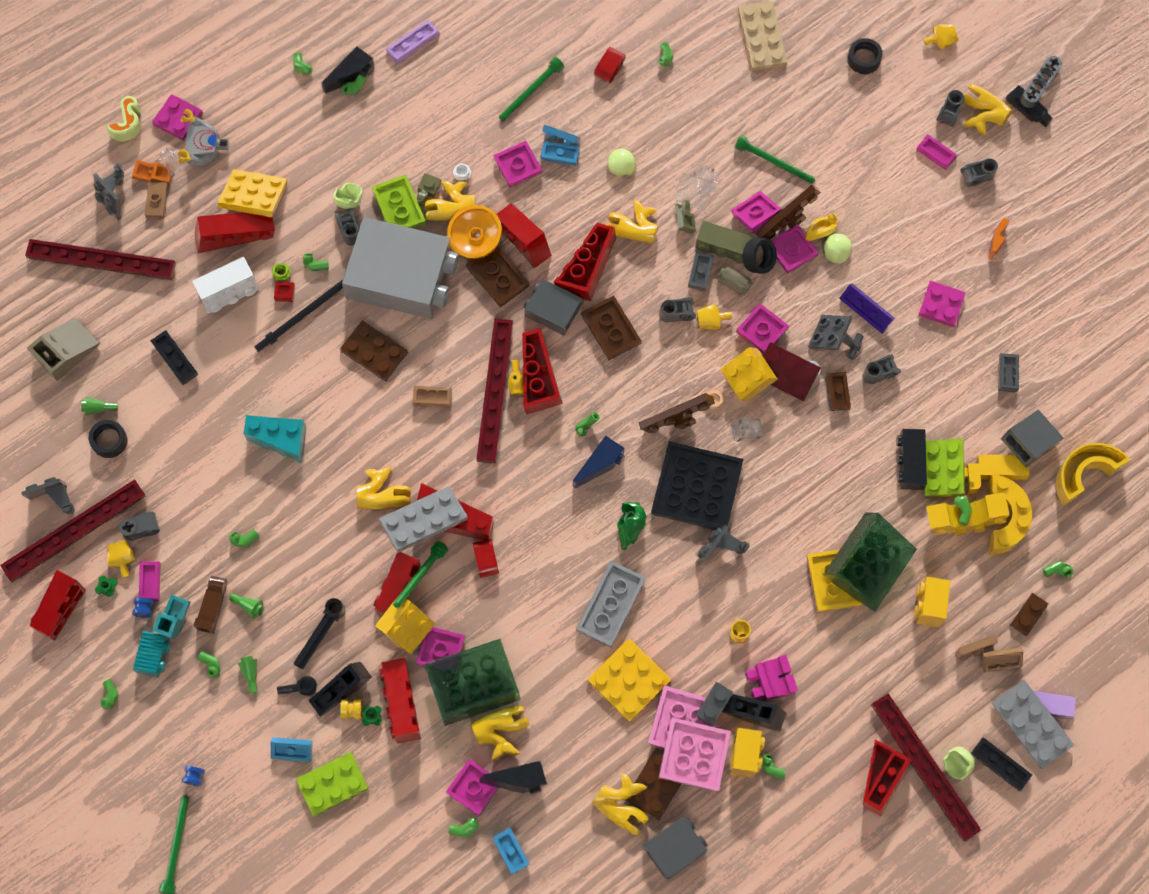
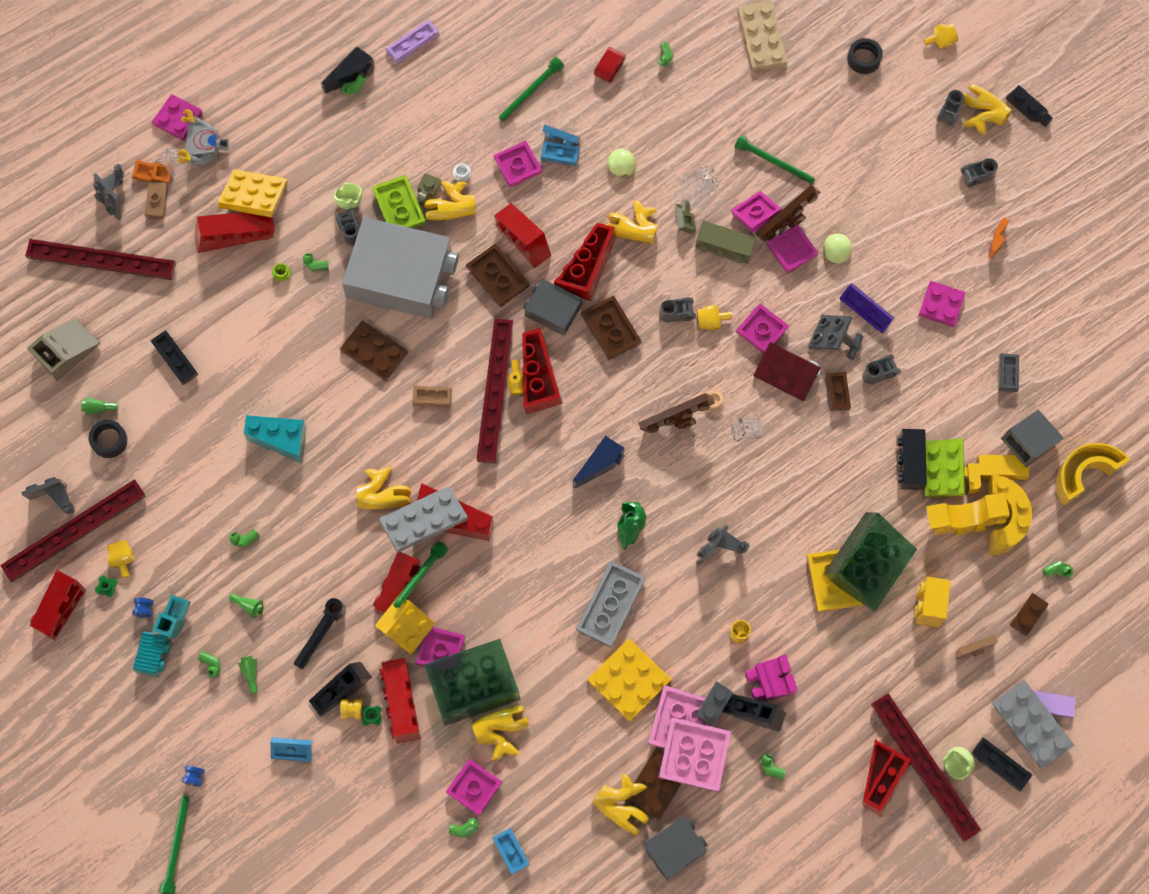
bright green arm [100,679,119,709] -> none
yellowish green animal [106,96,141,142] -> none
dark grey piece [119,512,160,541] -> none
dark pink tile [139,561,161,601] -> none
white brick [192,257,259,314] -> none
reddish brown leg [193,575,227,634] -> none
black bar [254,279,343,353] -> none
red tile [274,281,295,302] -> none
black plate [277,676,317,696] -> none
bright green arm [293,53,313,75] -> none
lime plate [296,752,369,816] -> none
light orange dish [447,205,502,259] -> none
red beam [473,539,499,578] -> none
black slope [479,761,547,795] -> none
bright green arm [575,412,600,436] -> none
black plate [651,441,744,530] -> none
dark grey plate [688,251,714,291] -> none
dark tan head [717,266,752,295] -> none
yellow brick [720,347,777,401] -> none
yellow brick [729,728,765,778] -> none
black tyre [742,238,777,274] -> none
yellow arm [805,213,838,241] -> none
dark pink tile [916,135,957,170] -> none
bright green arm [954,496,972,525] -> none
medium nougat plate [982,647,1023,672] -> none
dark grey beam [1020,56,1062,108] -> none

